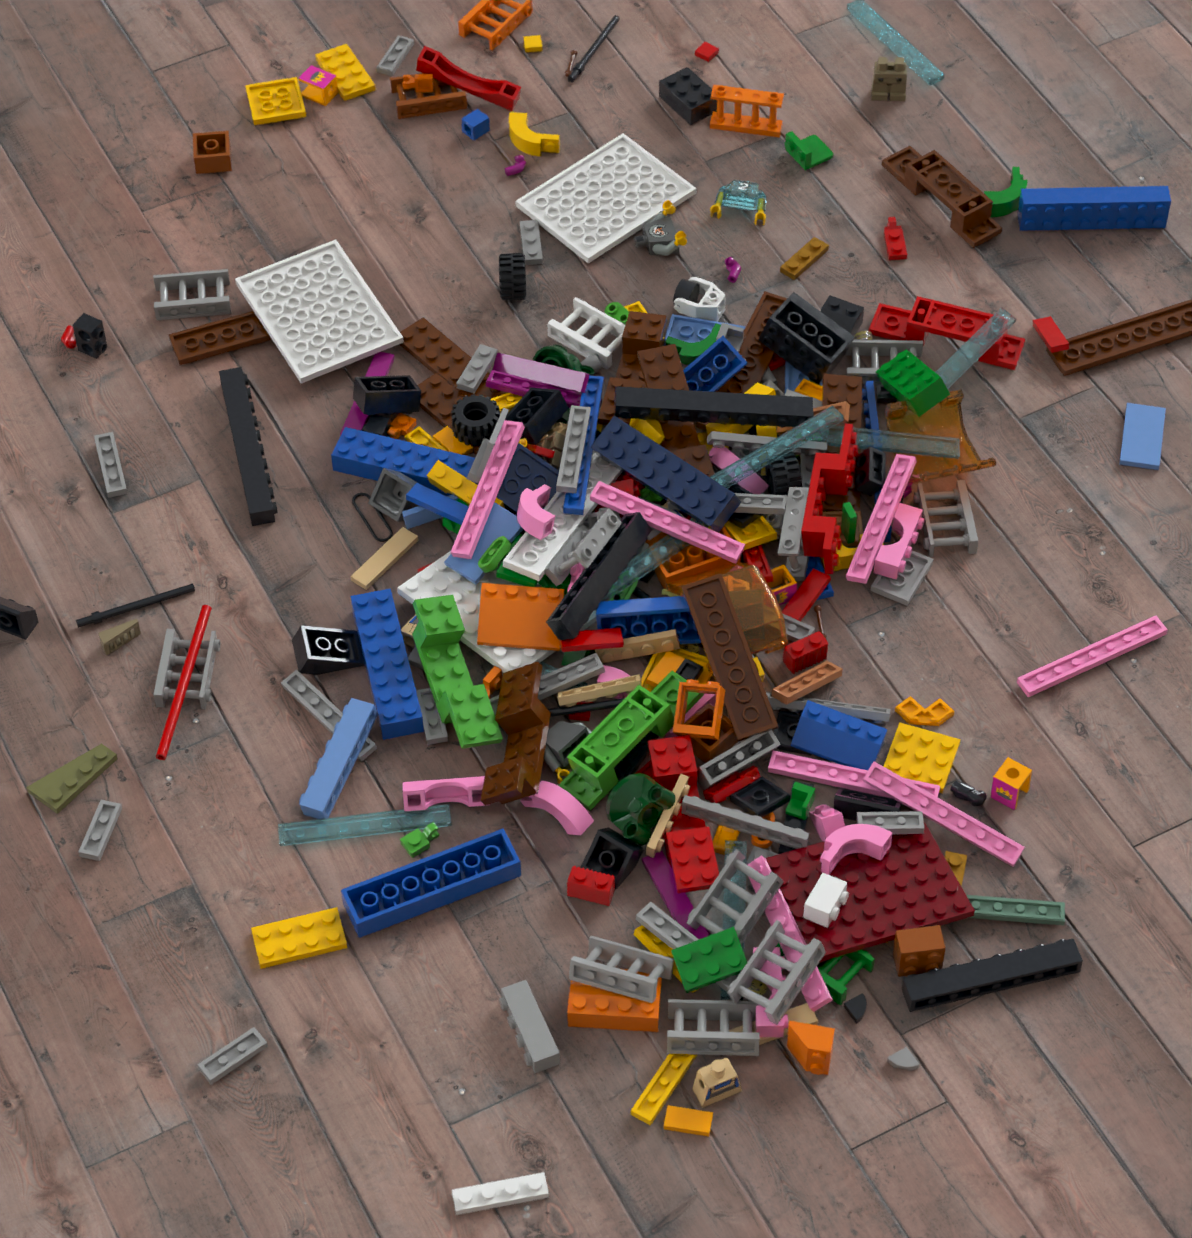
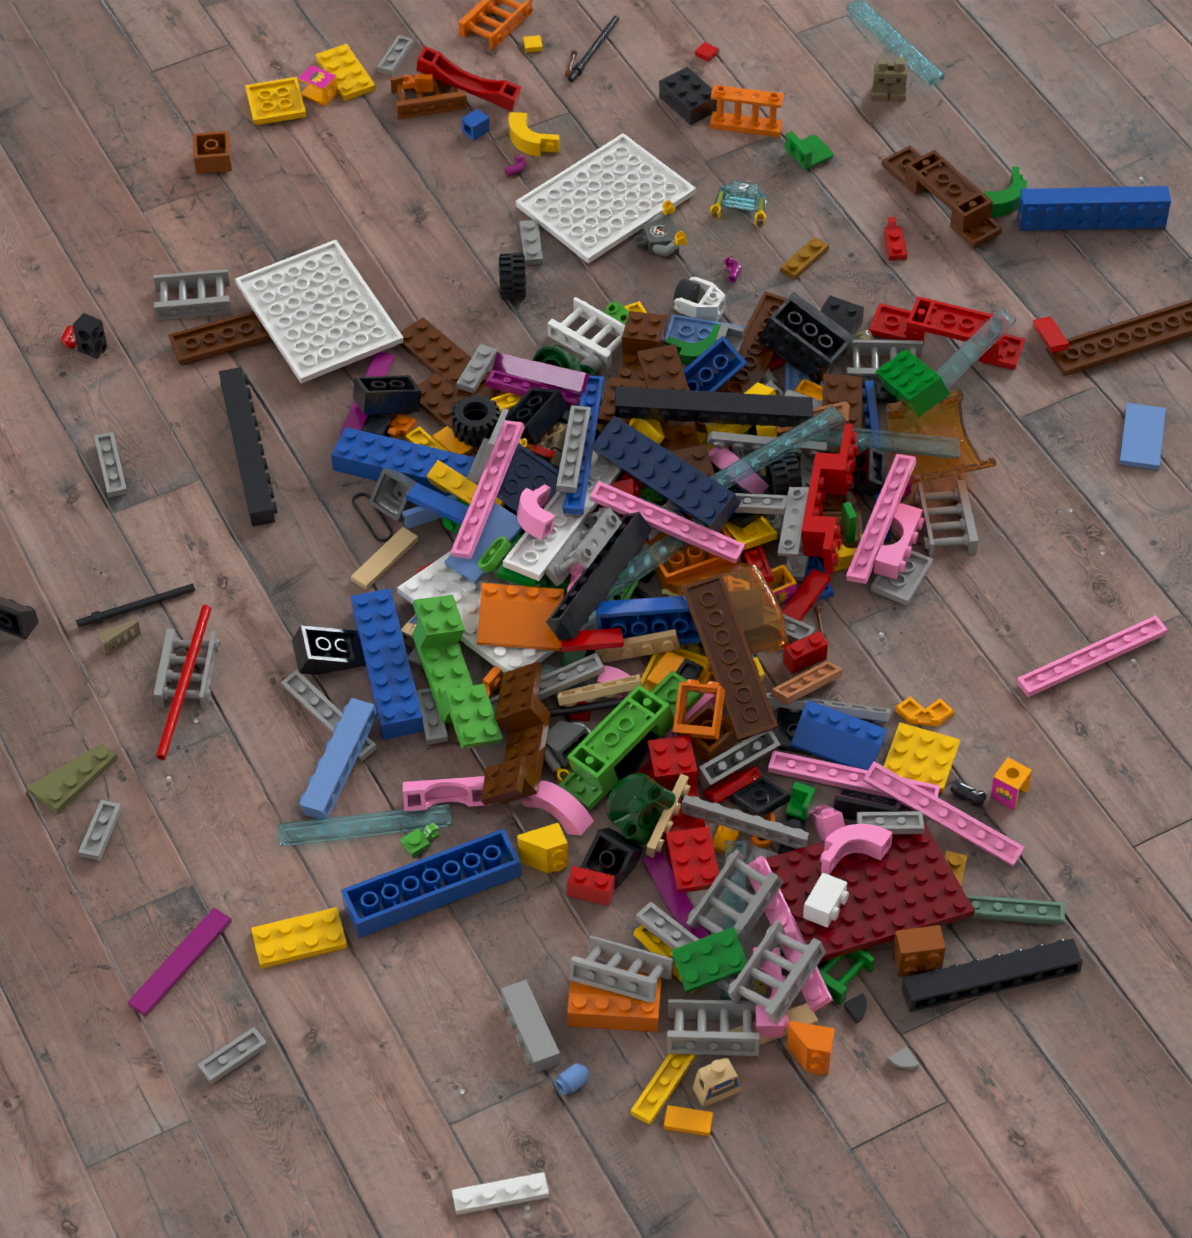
none -> magenta tile [128,908,232,1017]
none -> yellow slope [517,823,568,873]
none -> medium blue brick [554,1063,590,1096]

